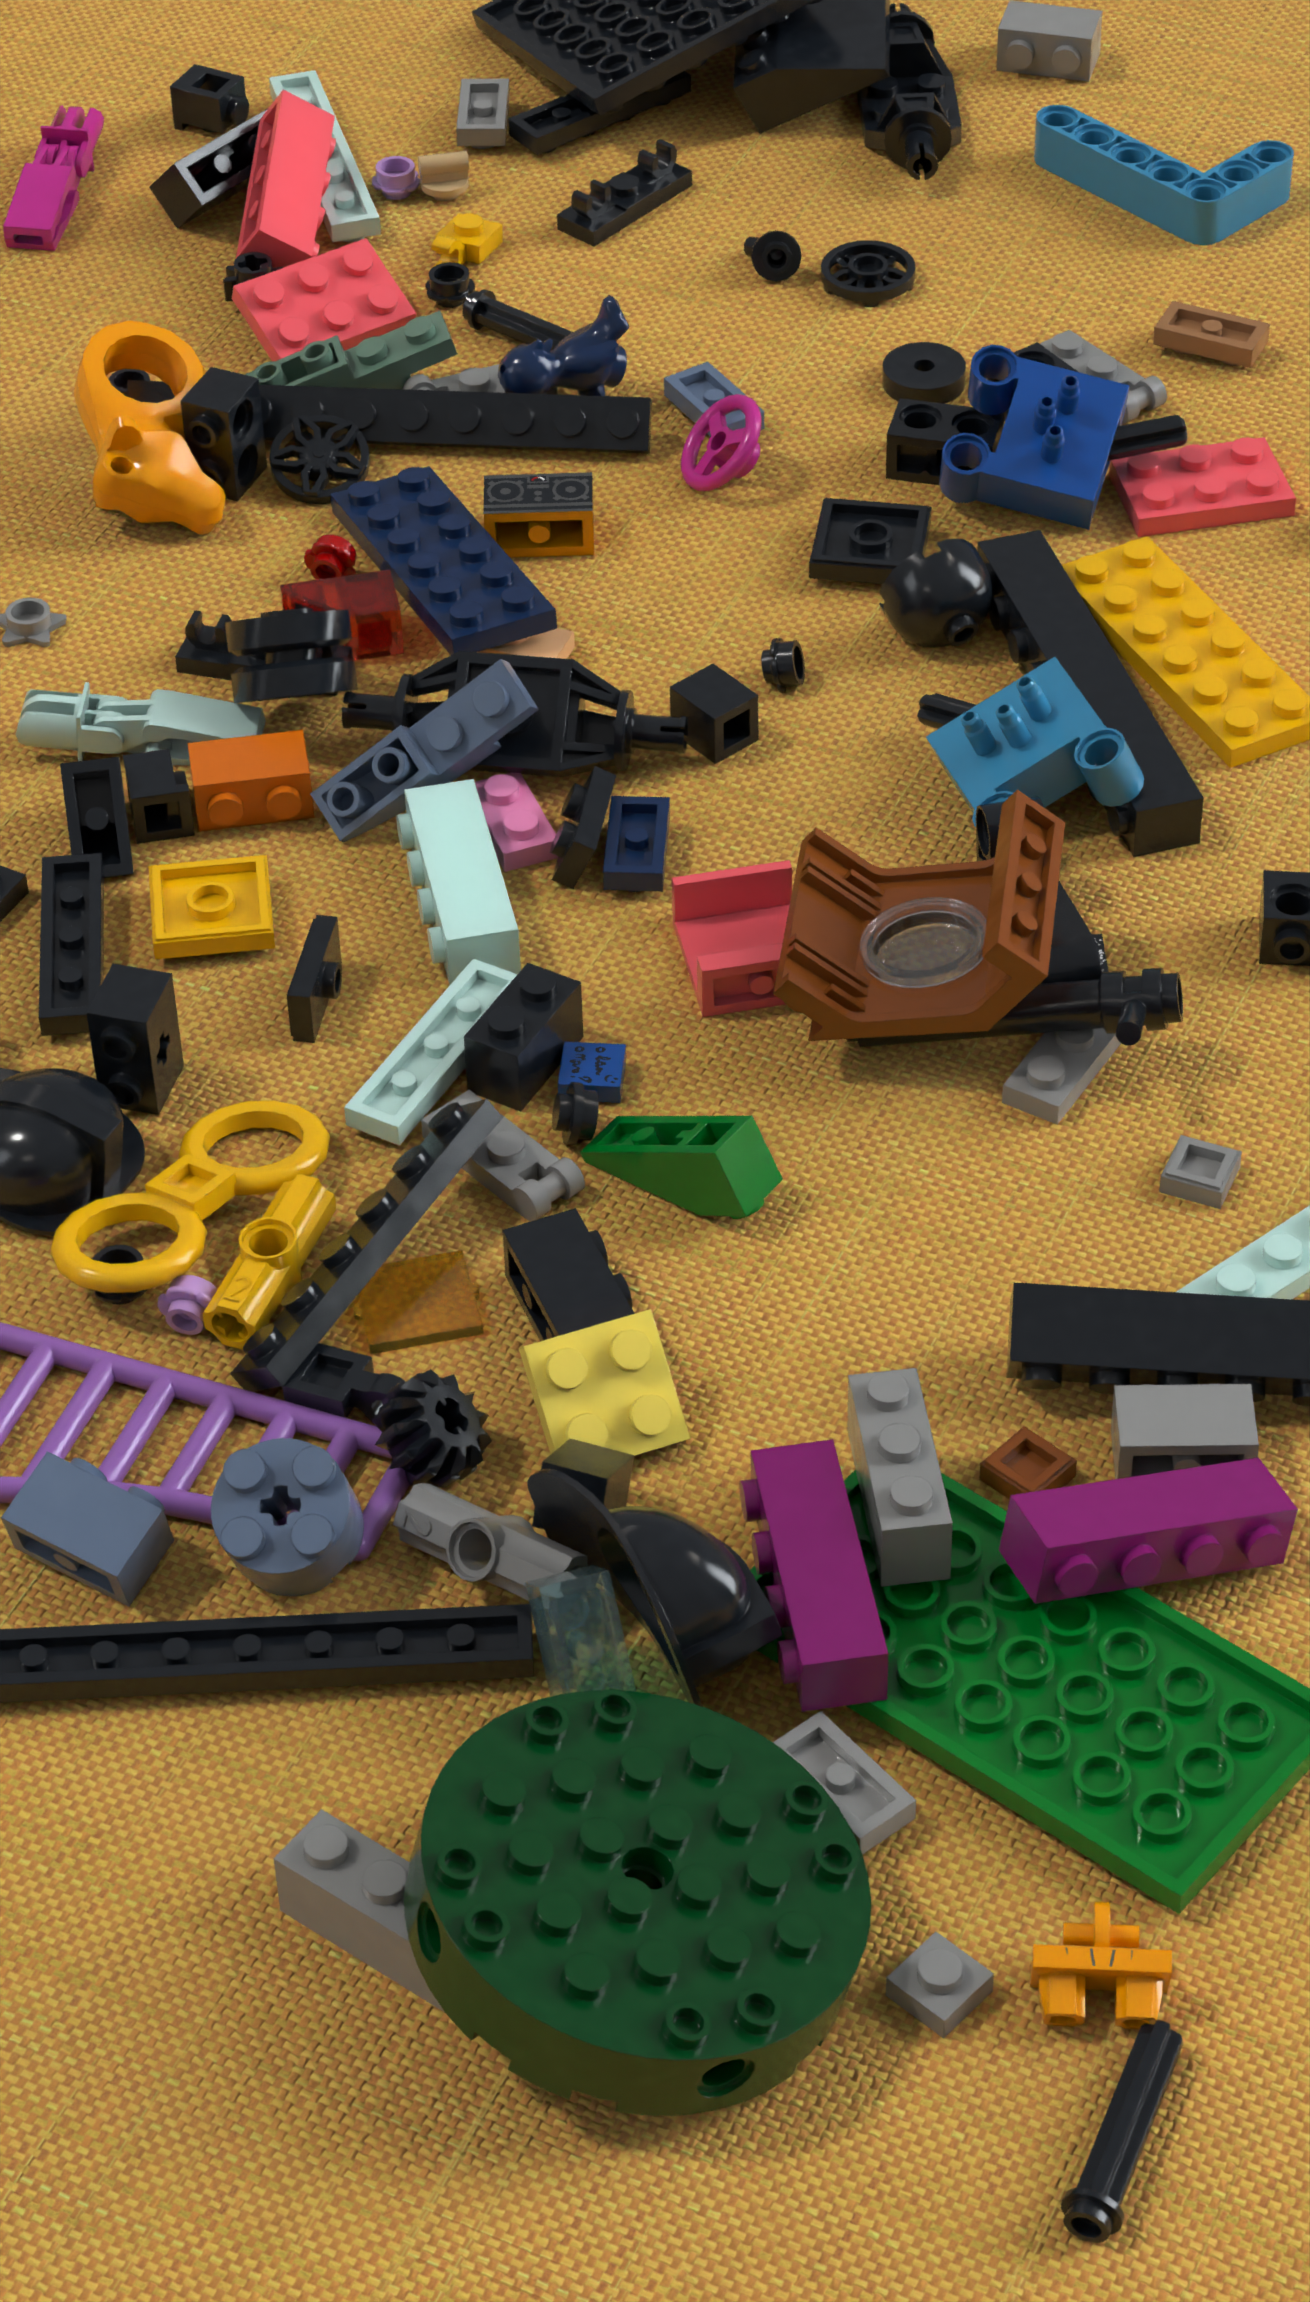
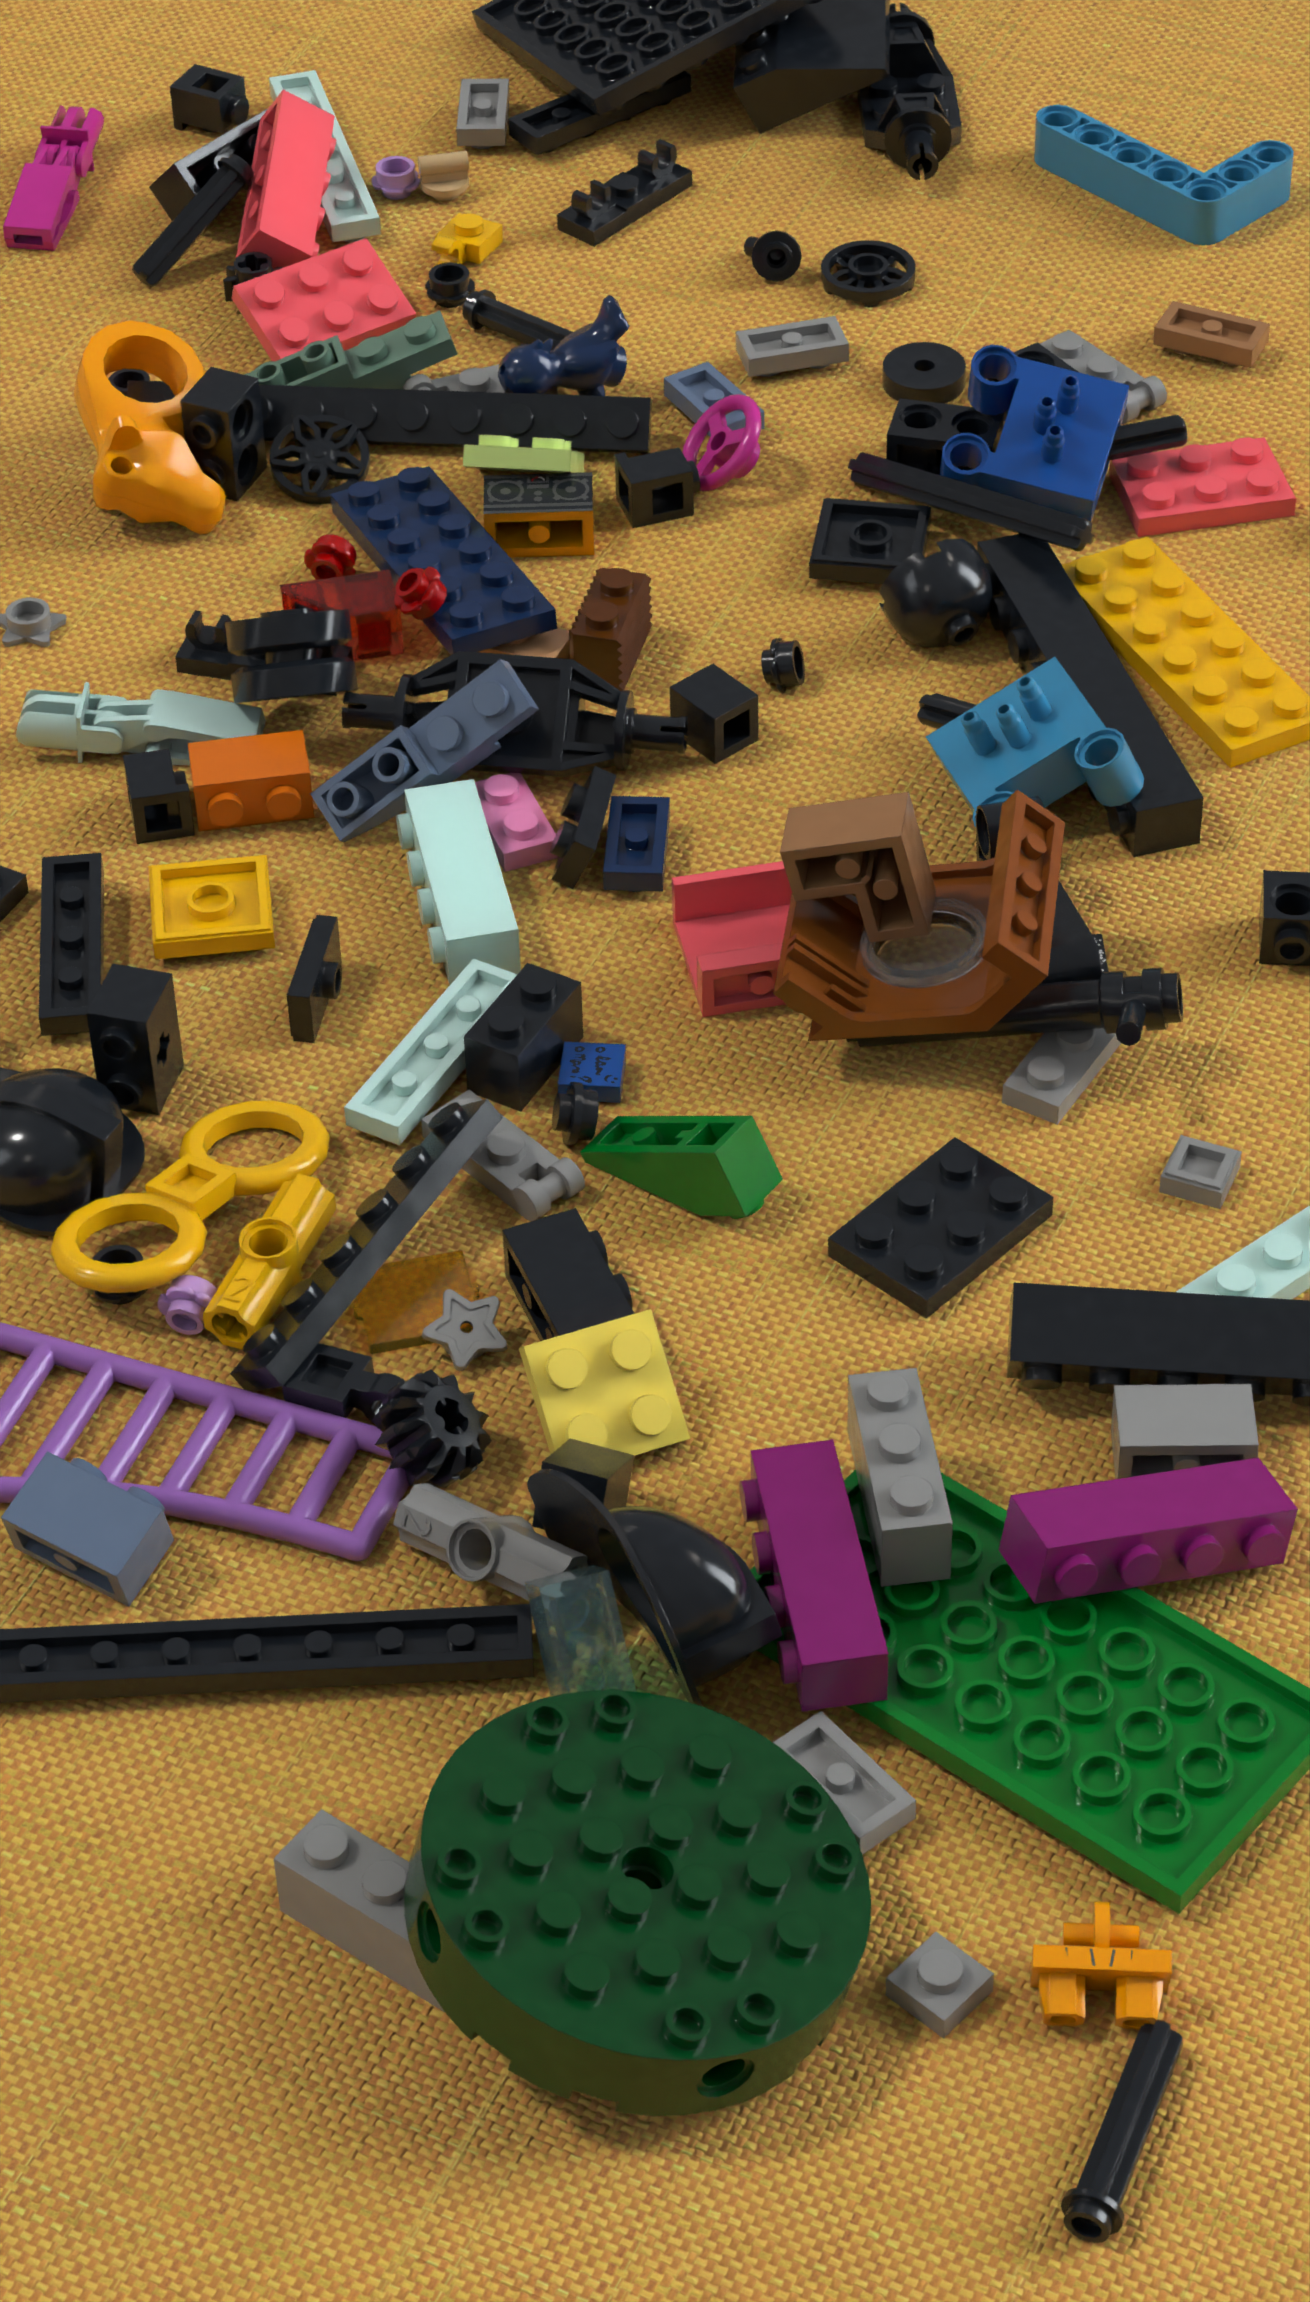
black slope [60,757,134,878] -> none
sand blue brick [211,1438,364,1597] -> none
dark orange tile [979,1426,1077,1500] -> none
light grey brick [996,0,1102,81] -> none
none -> black axle [132,154,254,287]
none -> red plate [394,567,447,620]
none -> light grey plate [422,1289,507,1371]
none -> yellowish green plate [463,435,585,473]
none -> reddish brown brick [569,568,652,692]
none -> black brick [615,447,700,528]
none -> light grey plate [736,316,849,377]
none -> medium nougat brick [780,792,936,943]
none -> black plate [828,1137,1053,1319]
none -> black axle [848,452,1095,551]

